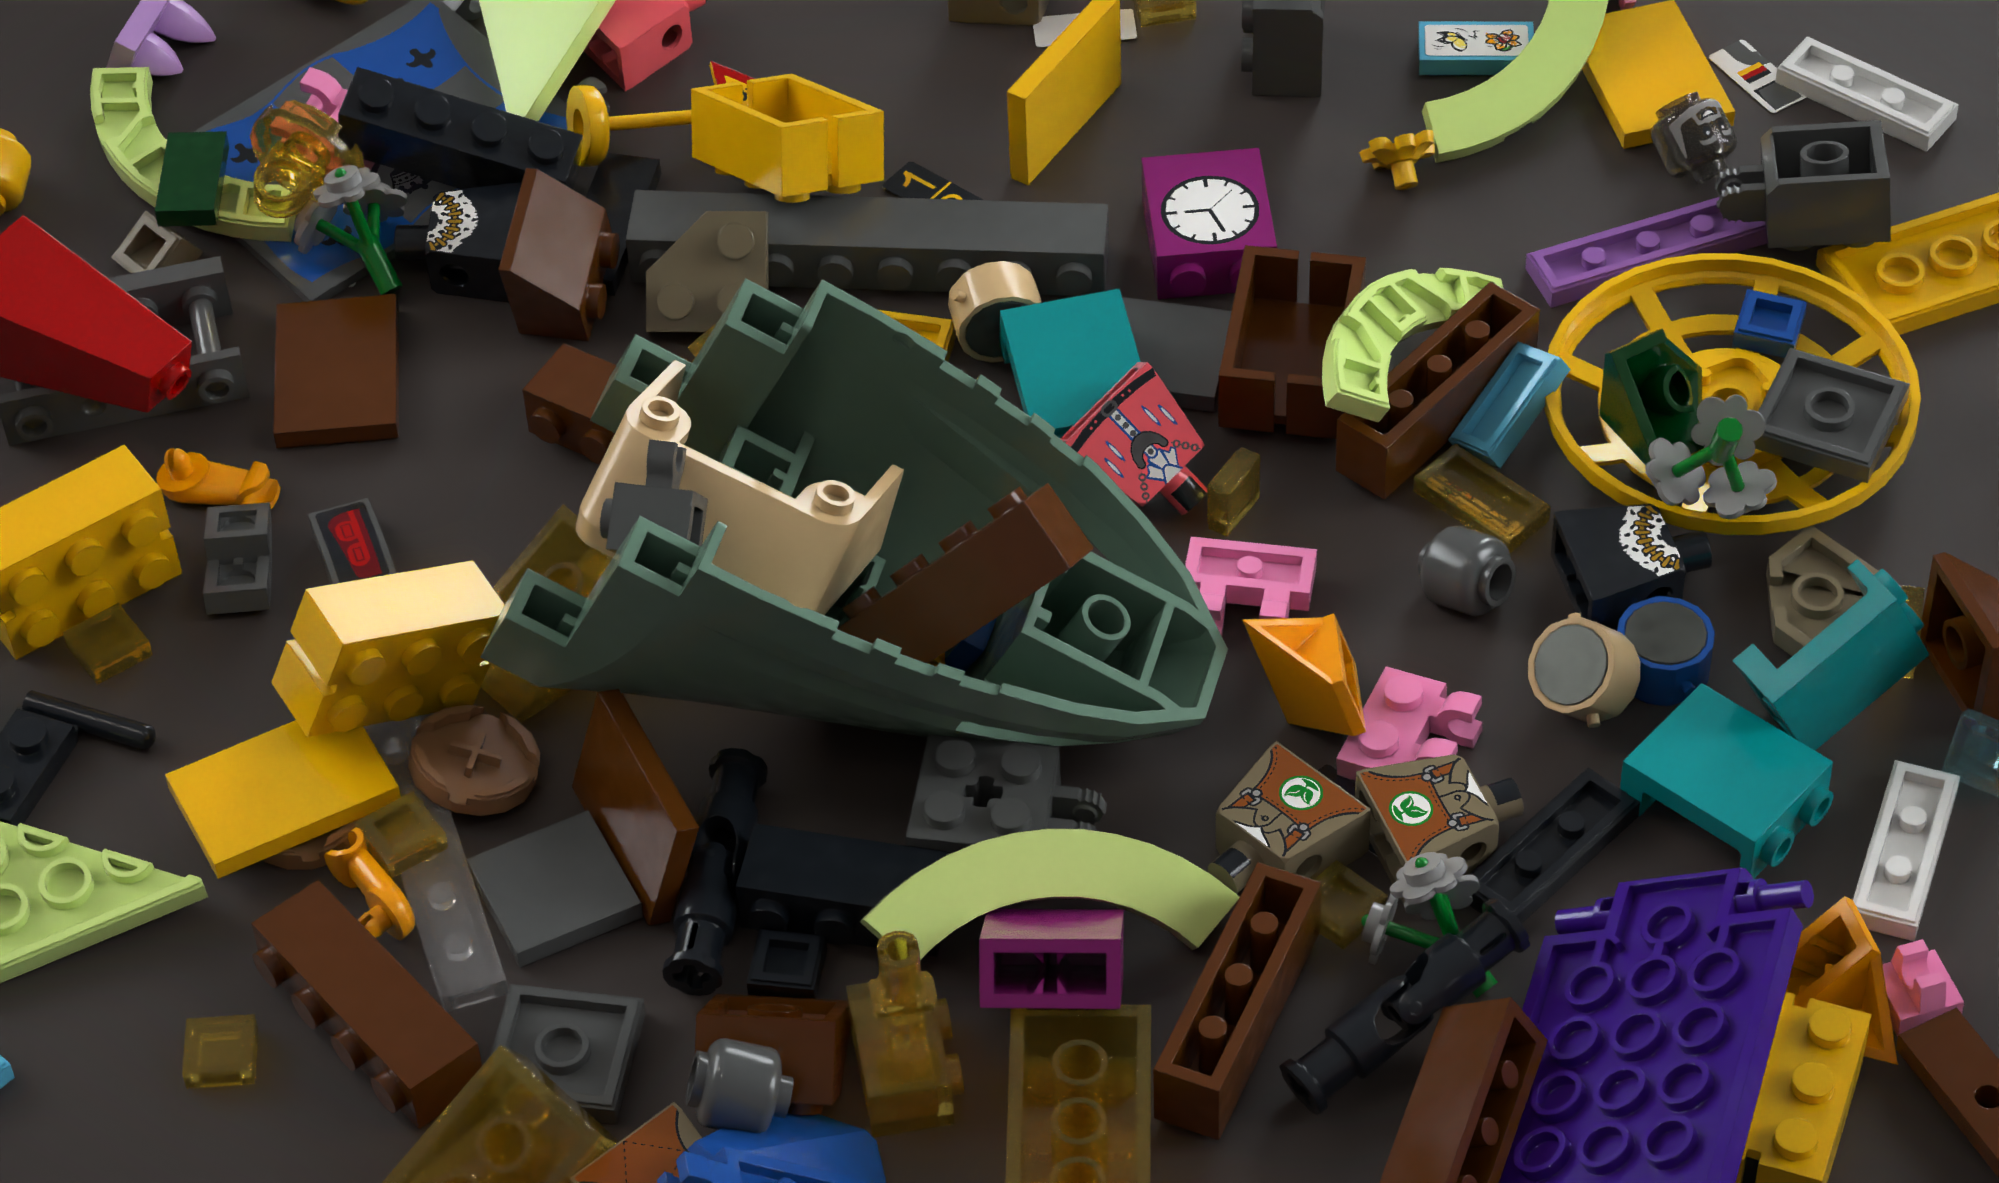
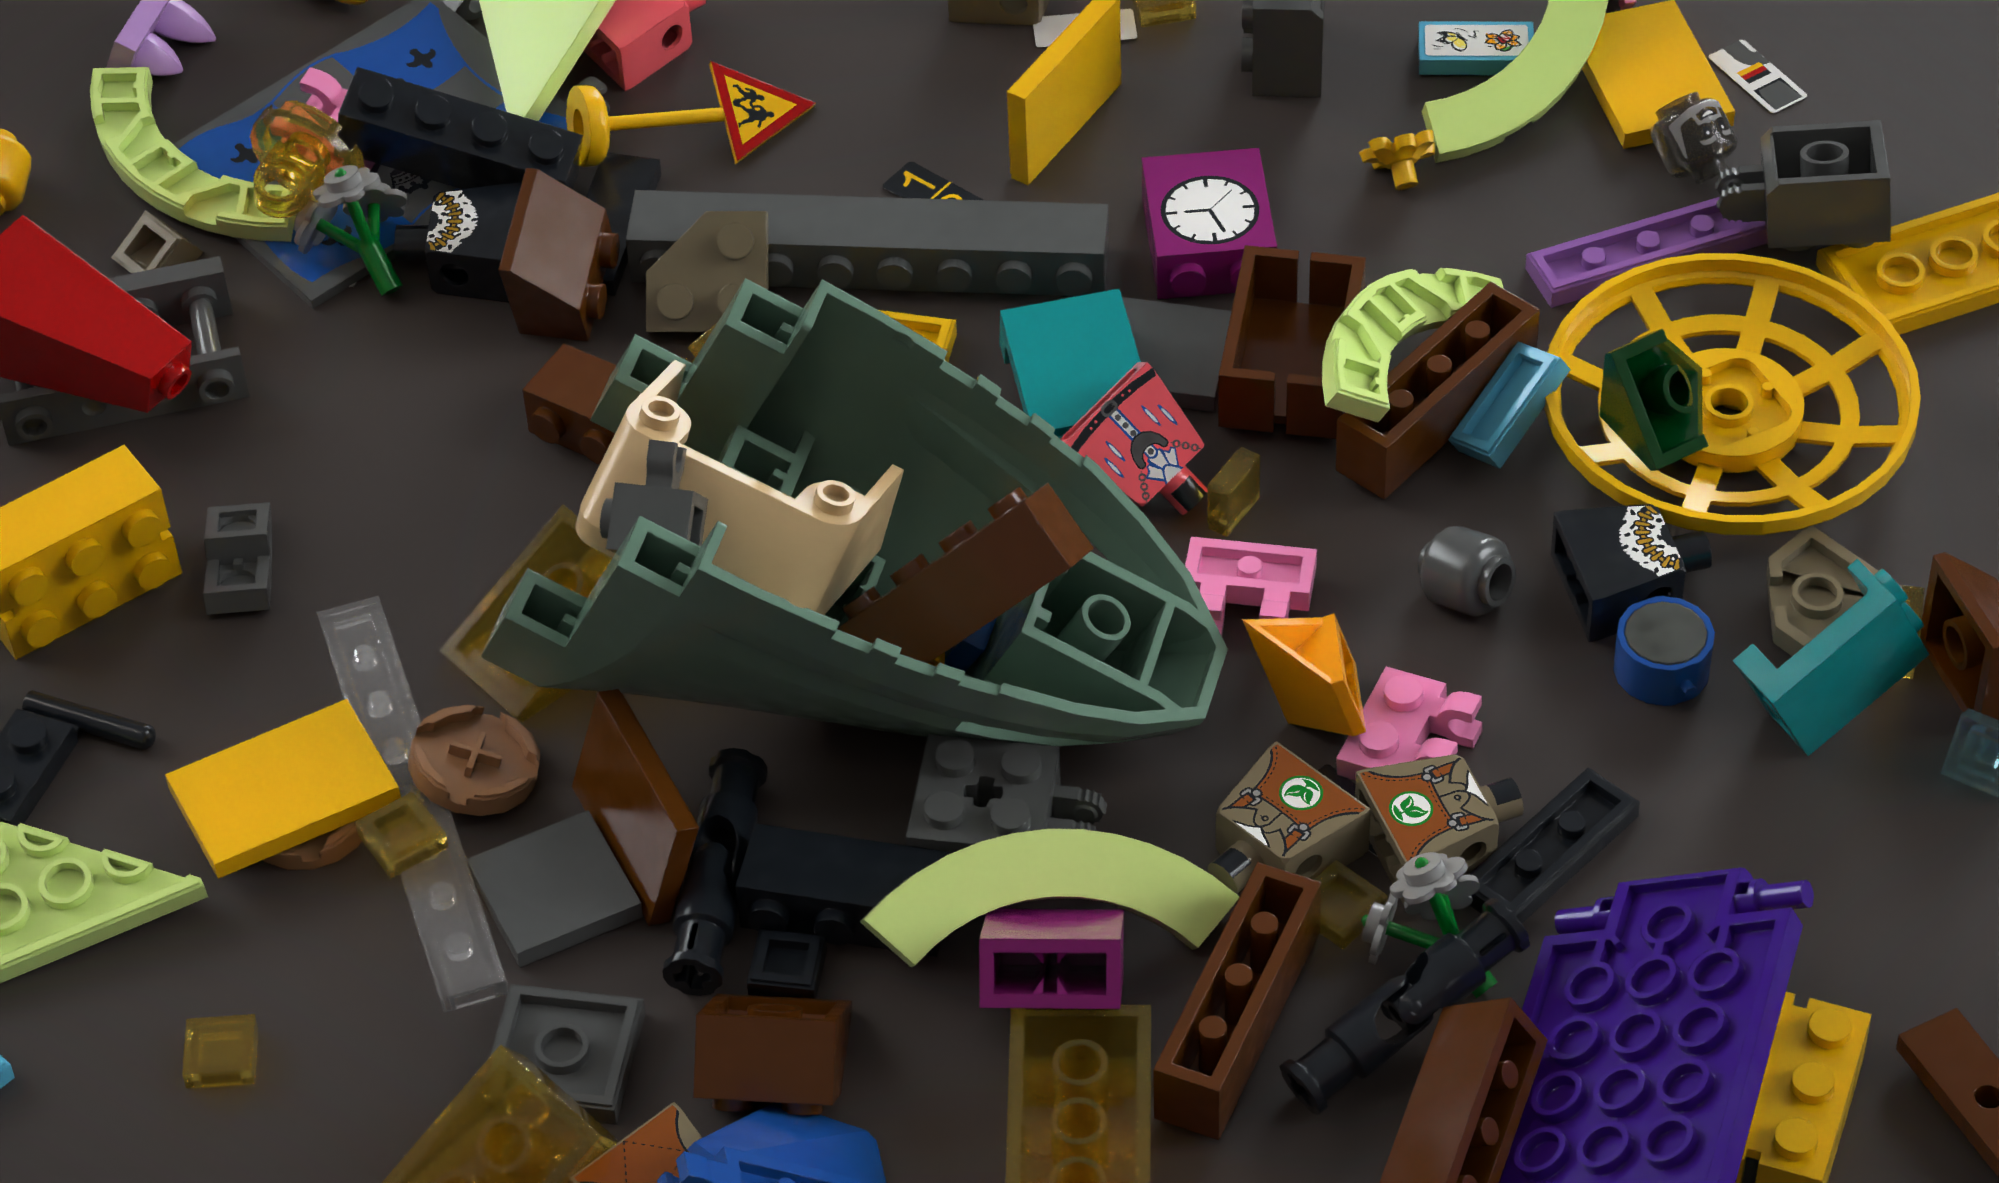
clear yellow tile [63,603,153,685] -> none
dark green tile [155,131,229,227] -> none
light orange piece [156,448,281,509] -> none
reddish brown brick [251,880,484,1129] -> none
yellow piece [271,560,505,737] -> none
reddish brown tile [273,294,399,448] -> none
slope [308,498,397,585] -> none
light orange piece [324,827,415,940] -> none
dark grey head [685,1038,794,1133] -> none
yellow piece [691,73,884,203] -> none
clear yellow brick [846,931,965,1138] -> none
tan piece [948,261,1042,363] -> none
clear yellow tile [1413,444,1551,553] -> none
piece [1528,613,1640,728] -> none
teal panel [1620,683,1834,879] -> none
light grey plant [1645,395,1777,519] -> none
blue tile [1732,289,1807,358] -> none
dark grey tile [1754,348,1910,483] -> none
white tile [1775,37,1959,152] -> none
light orange slope [1786,896,1898,1065] -> none
white tile [1853,760,1961,941] -> none
bright pink tile [1883,939,1964,1036] -> none

